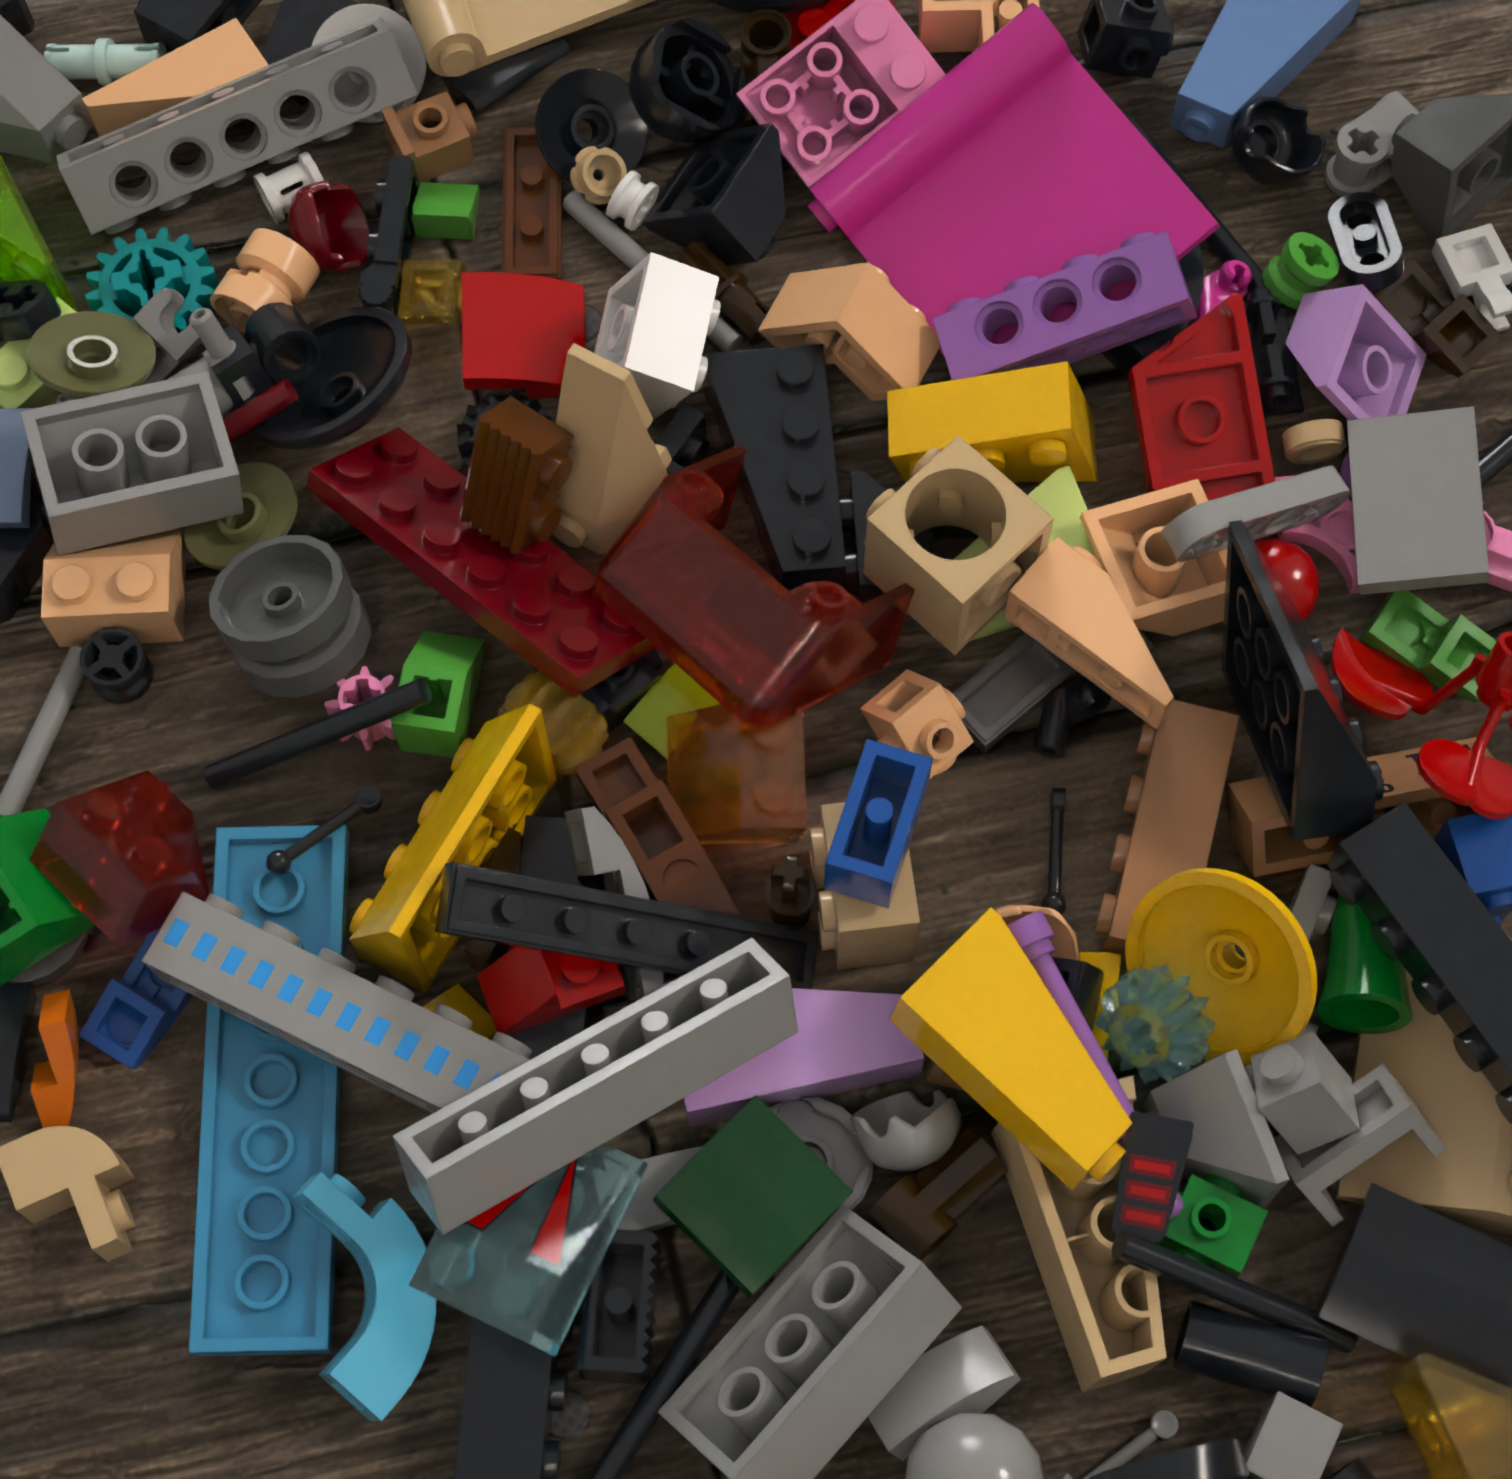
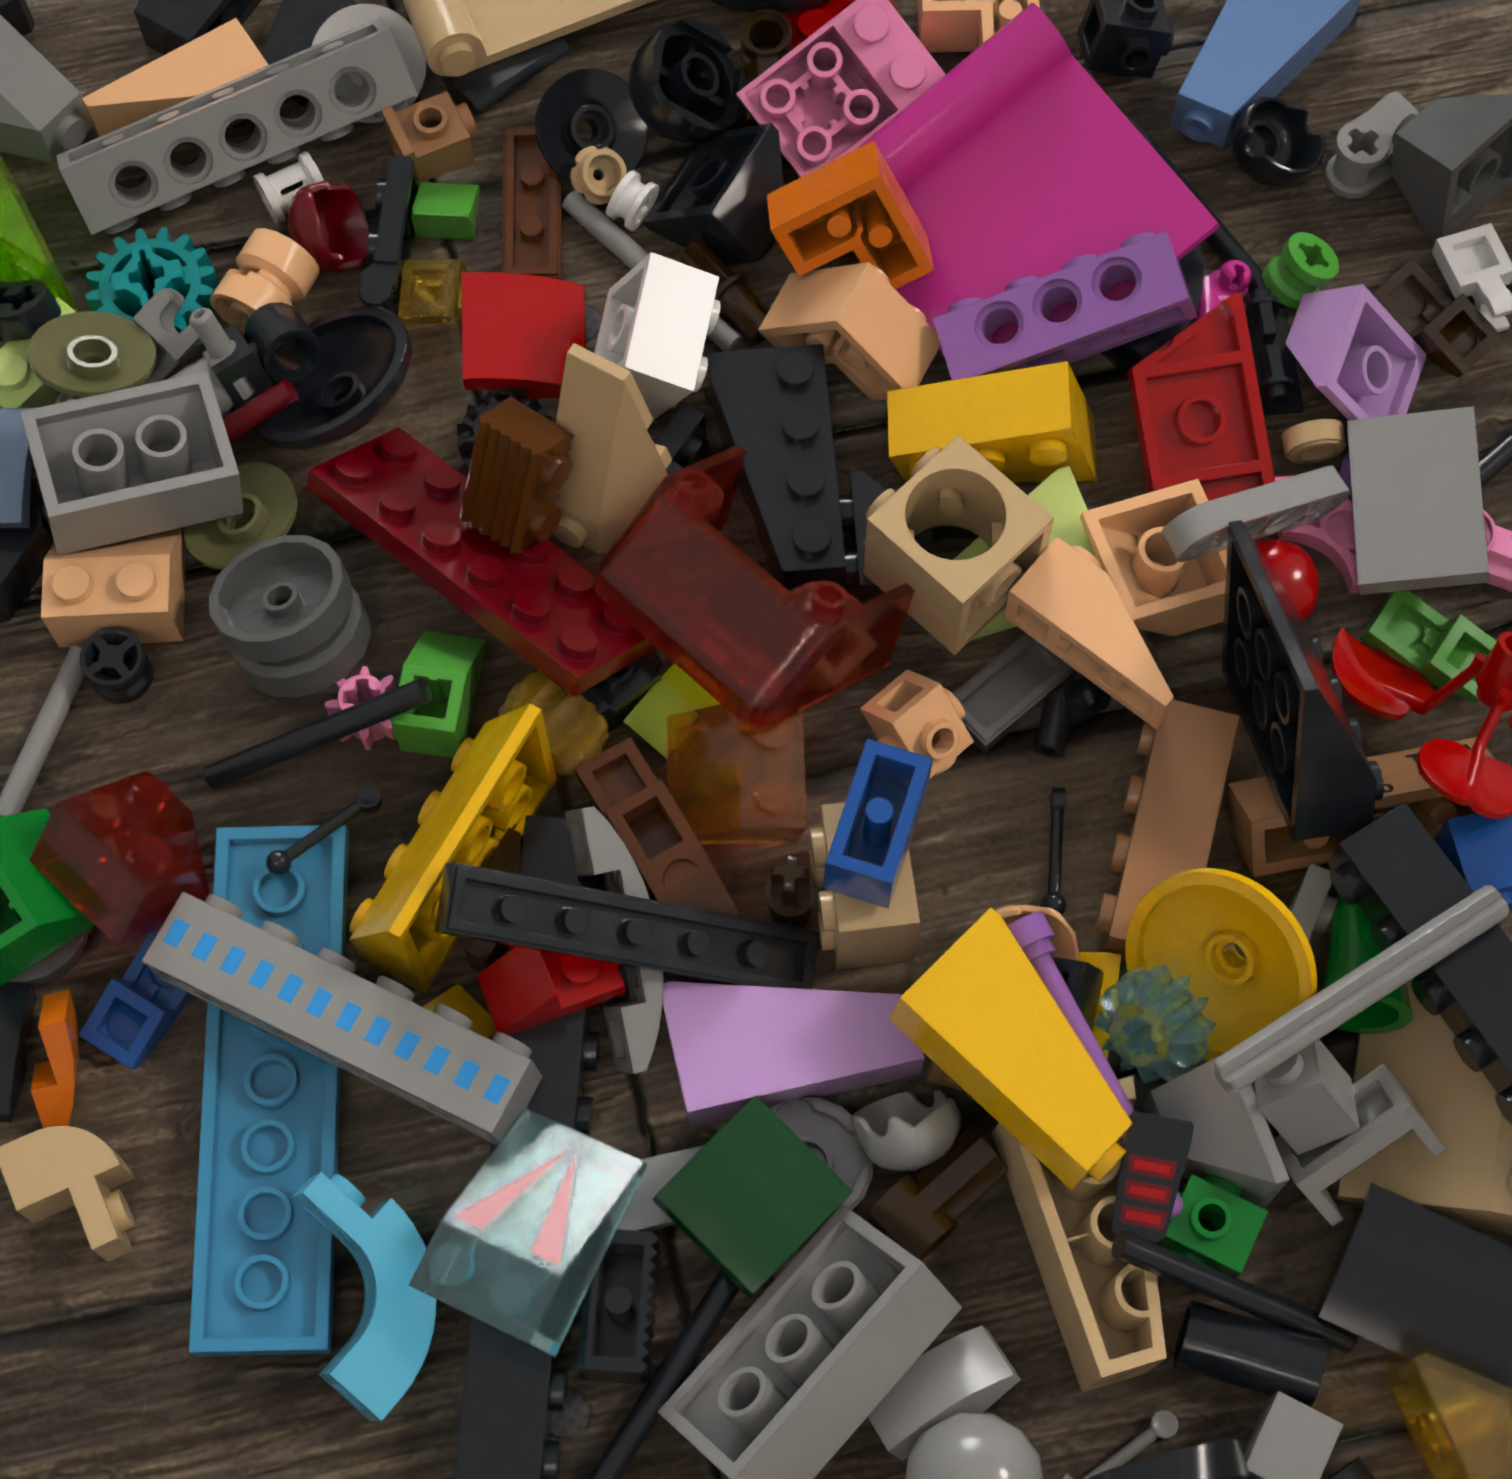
light aqua pin [44,38,167,86] -> none
light grey brick [393,938,799,1235] -> none
black plate [1328,192,1404,291] -> none
none -> orange brick [767,140,934,289]
none -> light grey axle [1211,885,1510,1094]

